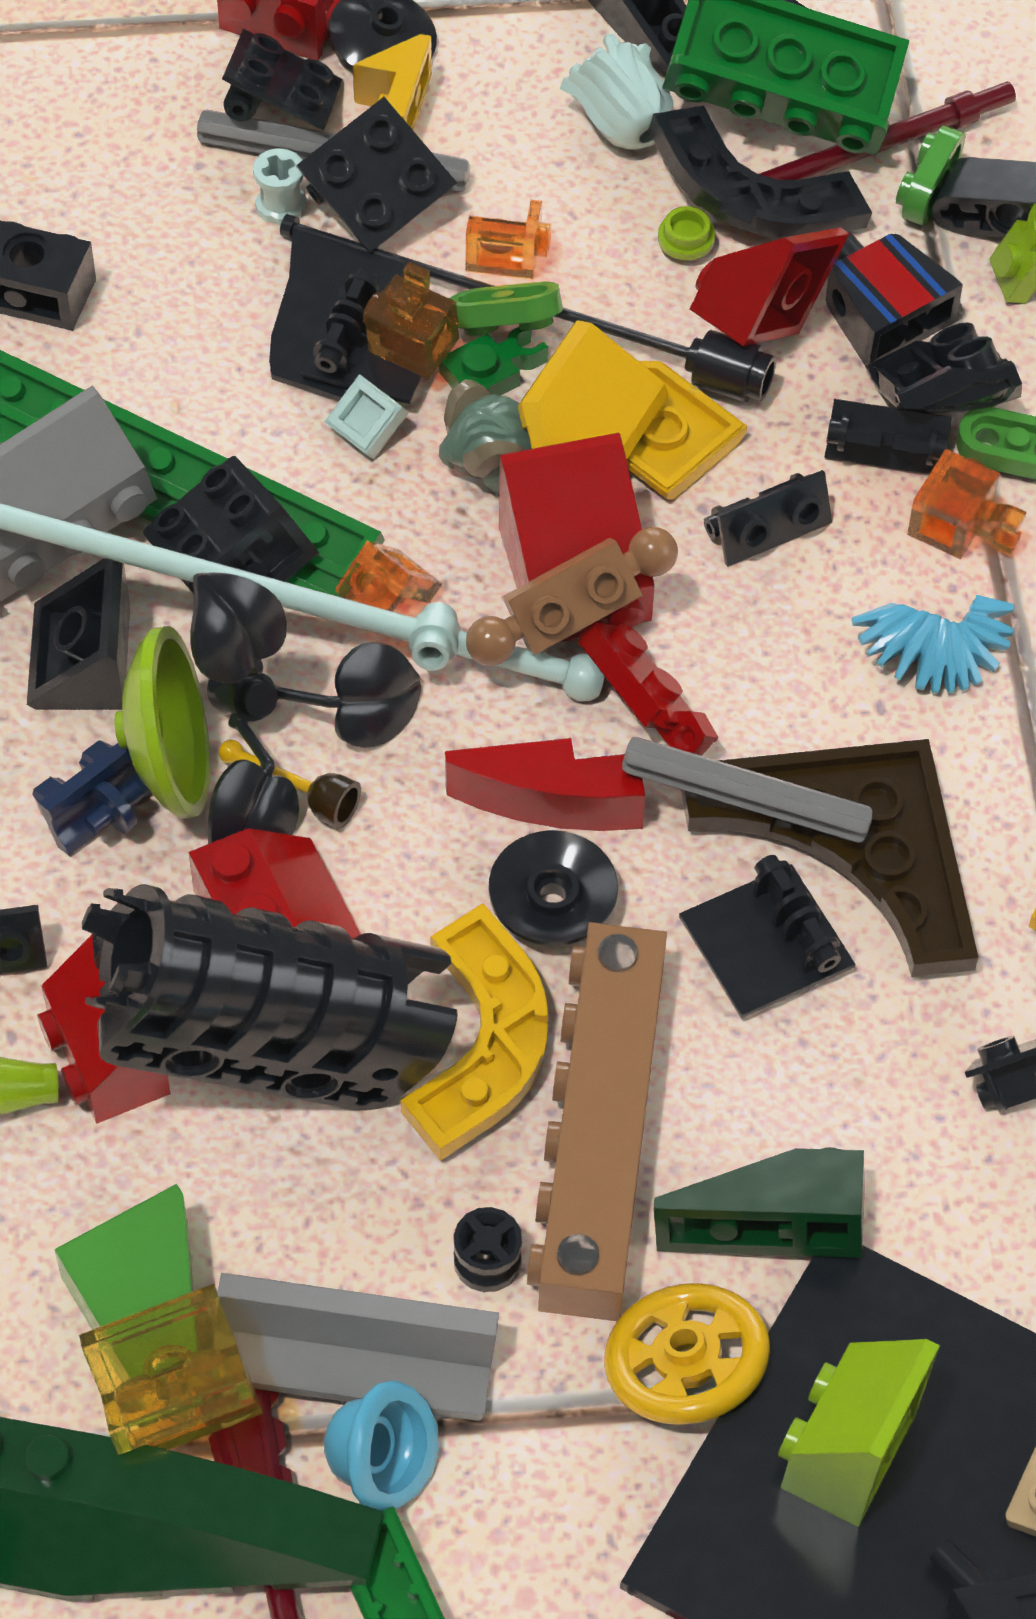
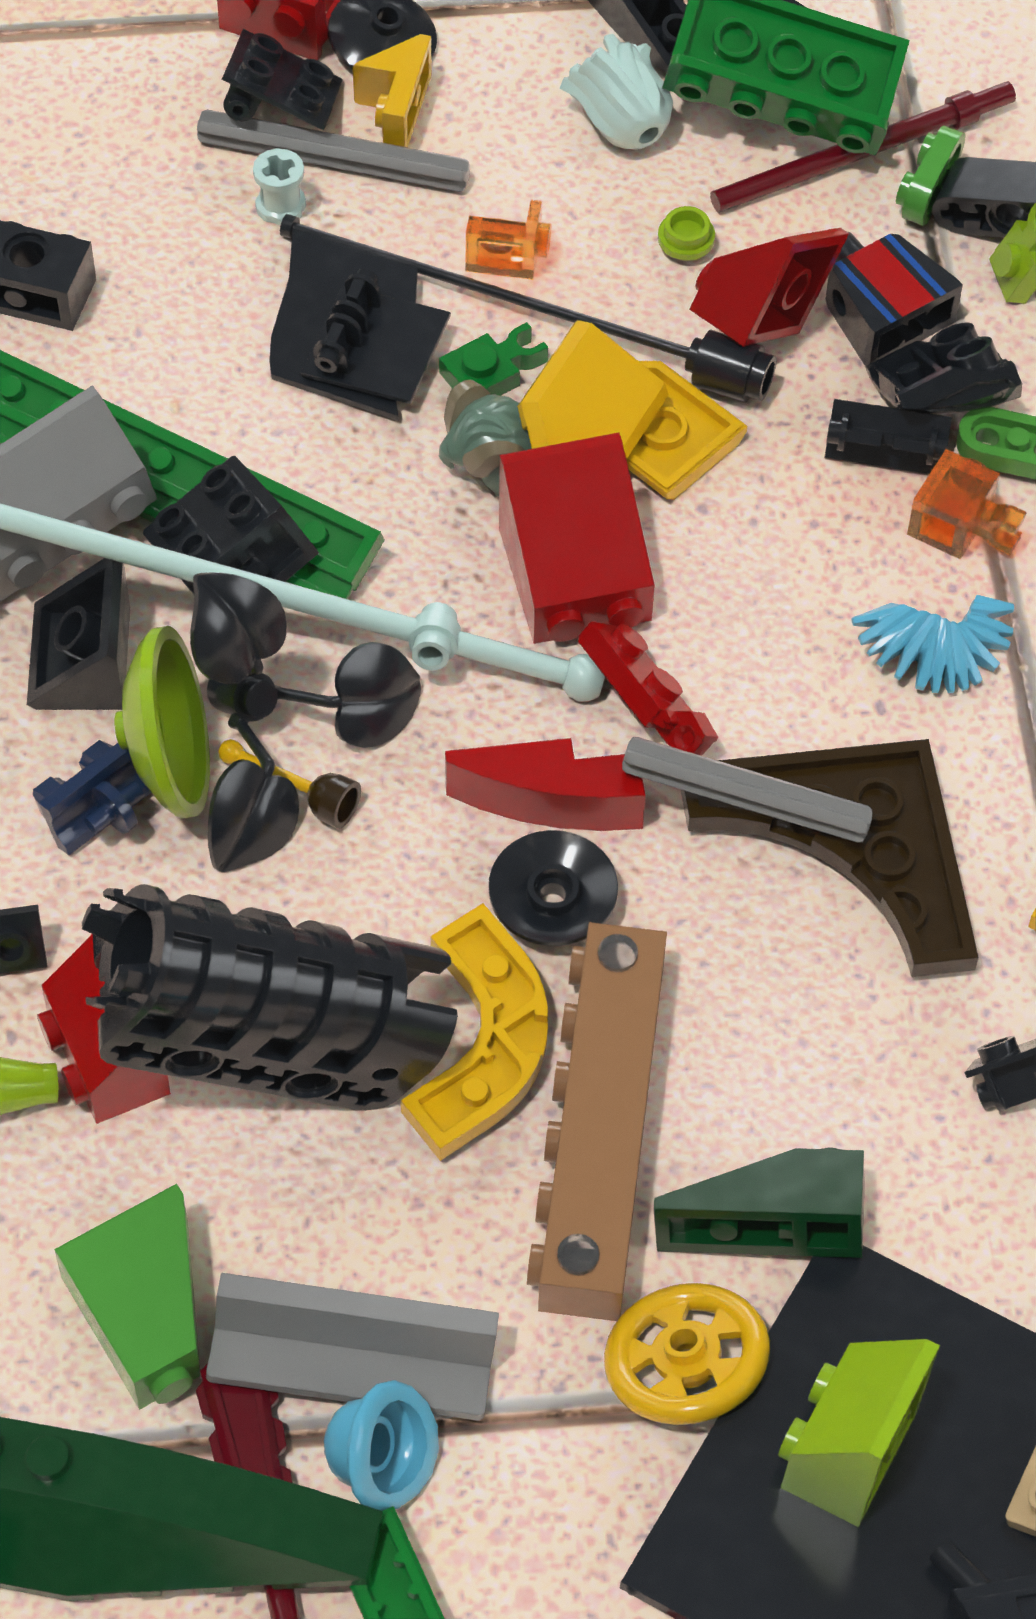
clear yellow bracket [79,1284,263,1455] -> none
red slope [188,828,361,939] -> none
black hinge [296,97,457,253] -> none
light aqua tile [324,374,409,459] -> none
clear orange bracket [336,540,443,612] -> none
clear orange brick [363,262,460,379] -> none
bright green plate [447,281,563,336] -> none
black wheel [453,1207,522,1292] -> none
medium nougat plate [466,527,678,666] -> none
black plate [648,105,872,240] -> none
black hinge [679,855,856,1018] -> none
black hinge [704,470,832,567] -> none

